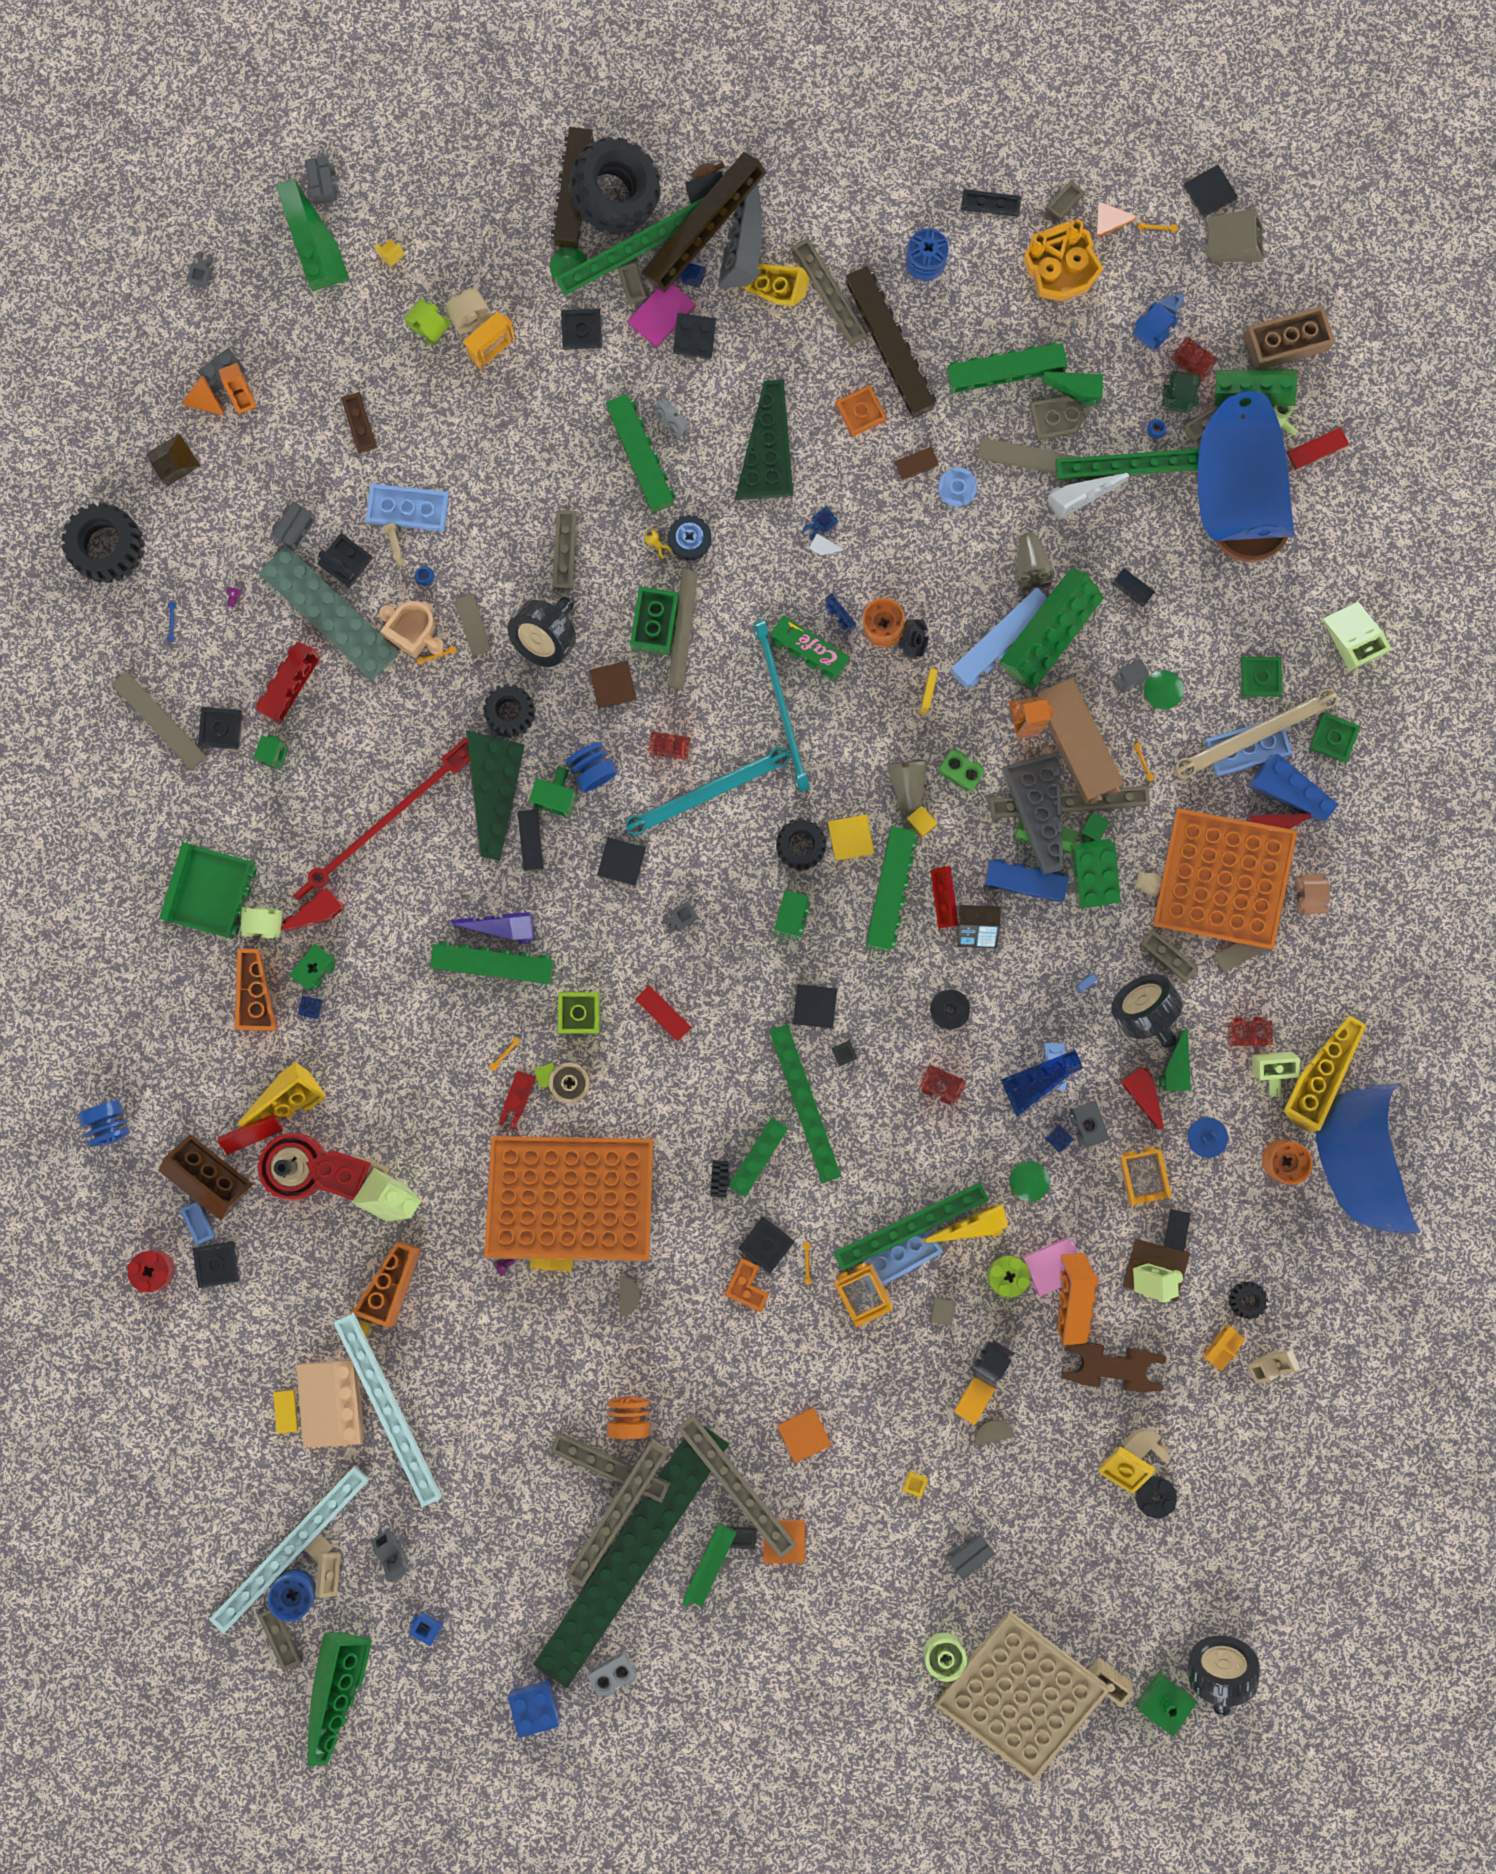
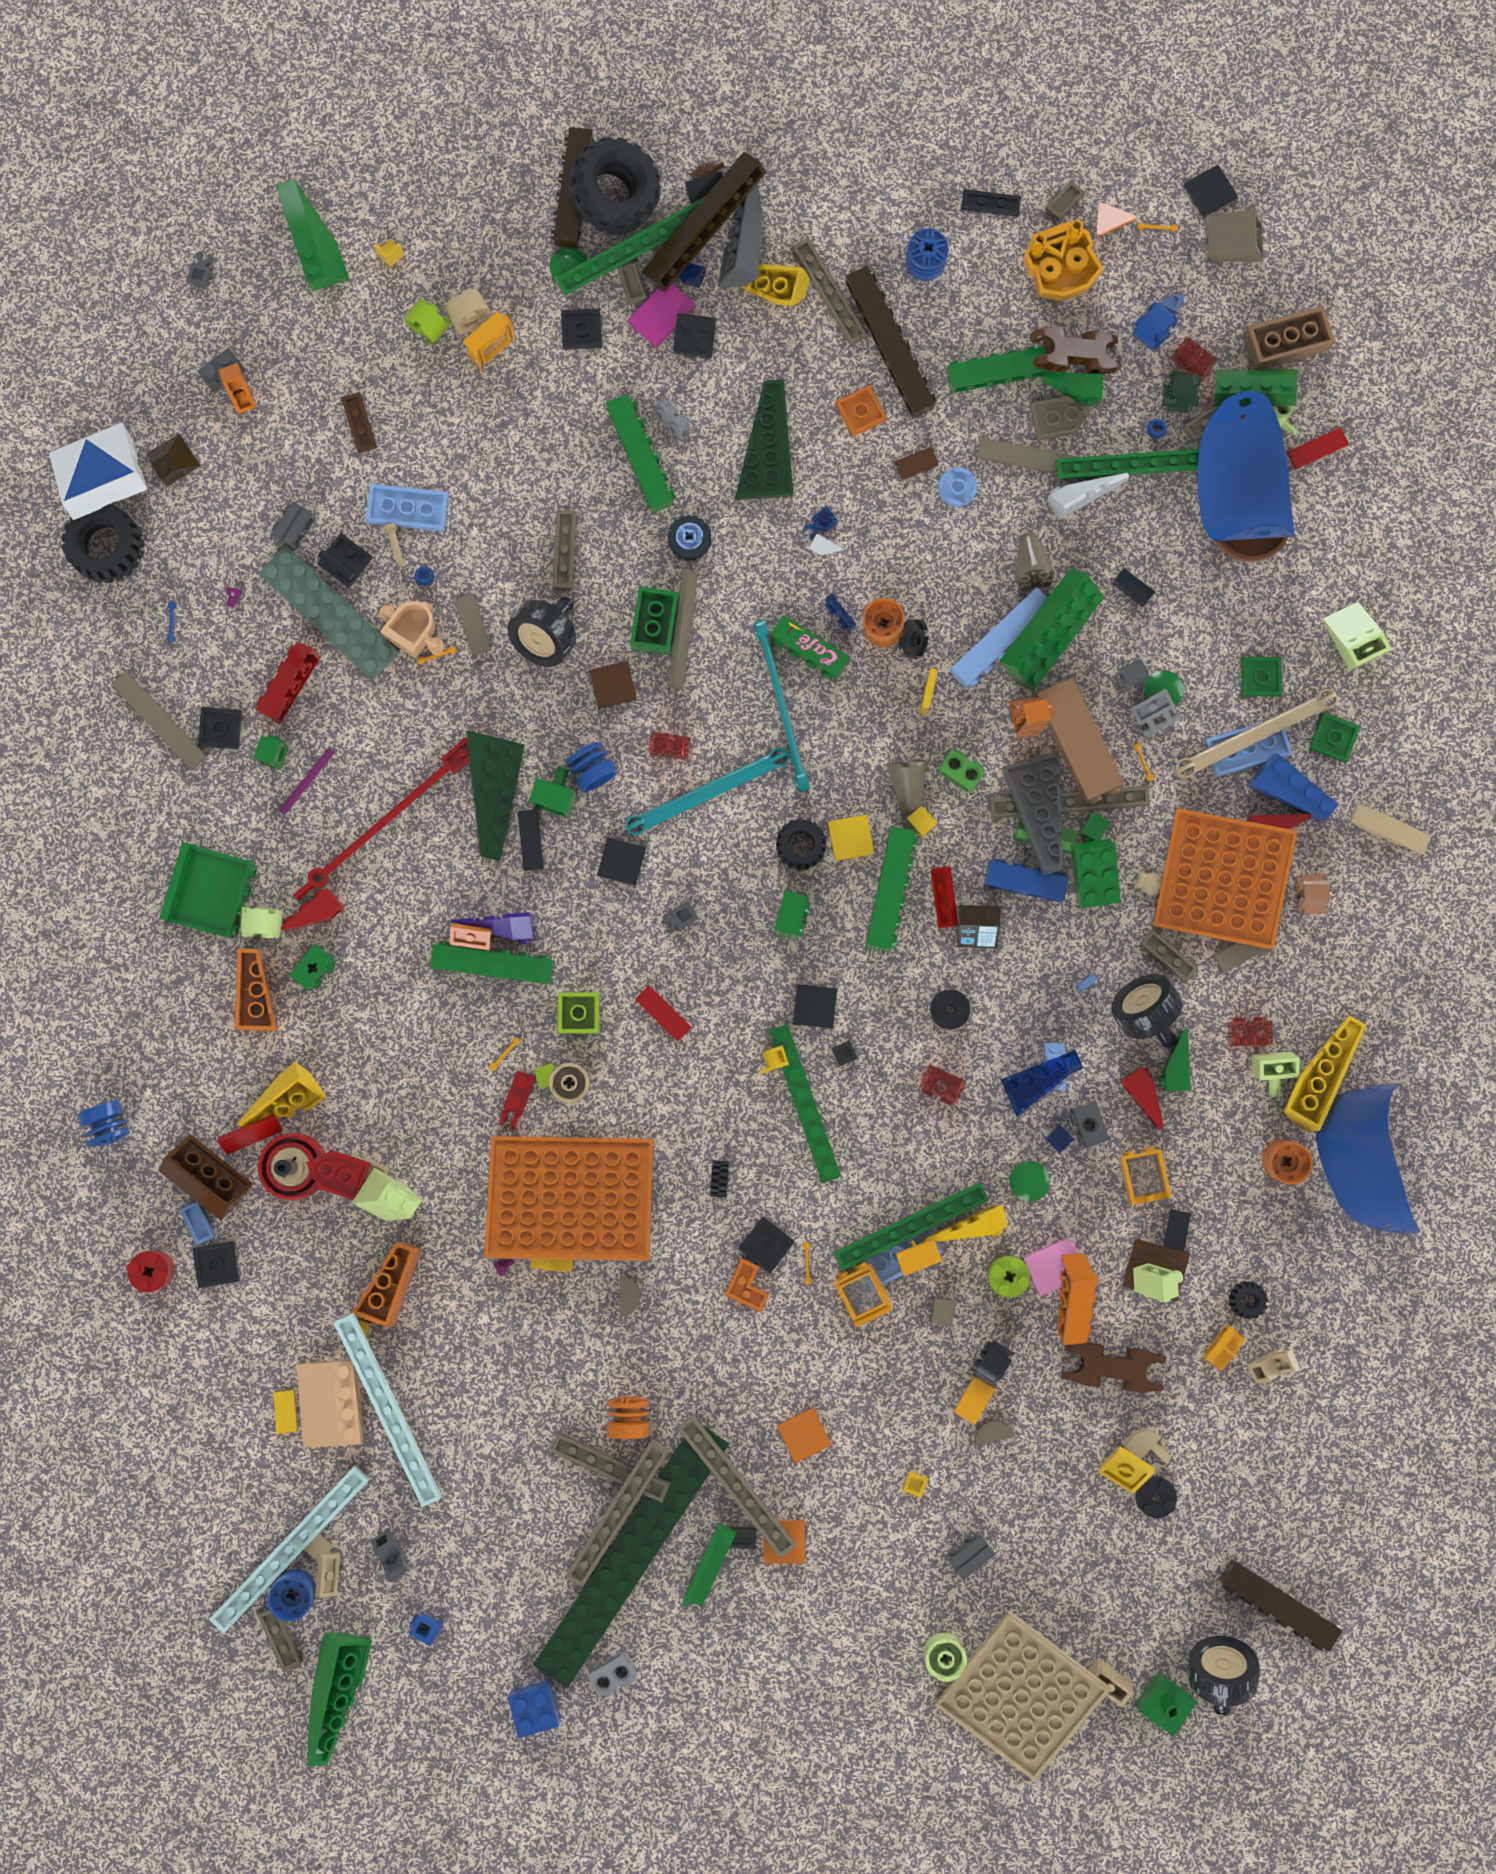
orange piece [182,376,225,415] -> none
clear blue plate [298,995,323,1020] -> none
dark grey brick [305,156,340,205] -> none
black tyre [483,684,536,738] -> none
yellow arm [644,530,672,559] -> none
green brick [728,1117,789,1197] -> none
blue piece [1188,1117,1228,1158] -> none
none -> white tile [49,423,147,520]
none -> magenta bar [279,748,335,815]
none -> orange panel [450,923,494,950]
none -> yellow panel [759,1046,789,1075]
none -> light orange panel [896,1239,942,1276]
none -> piece [1029,327,1122,374]
none -> light grey plate [1130,689,1181,737]
none -> dark brown brick [1219,1558,1342,1652]
none -> tan slope [1349,803,1431,855]

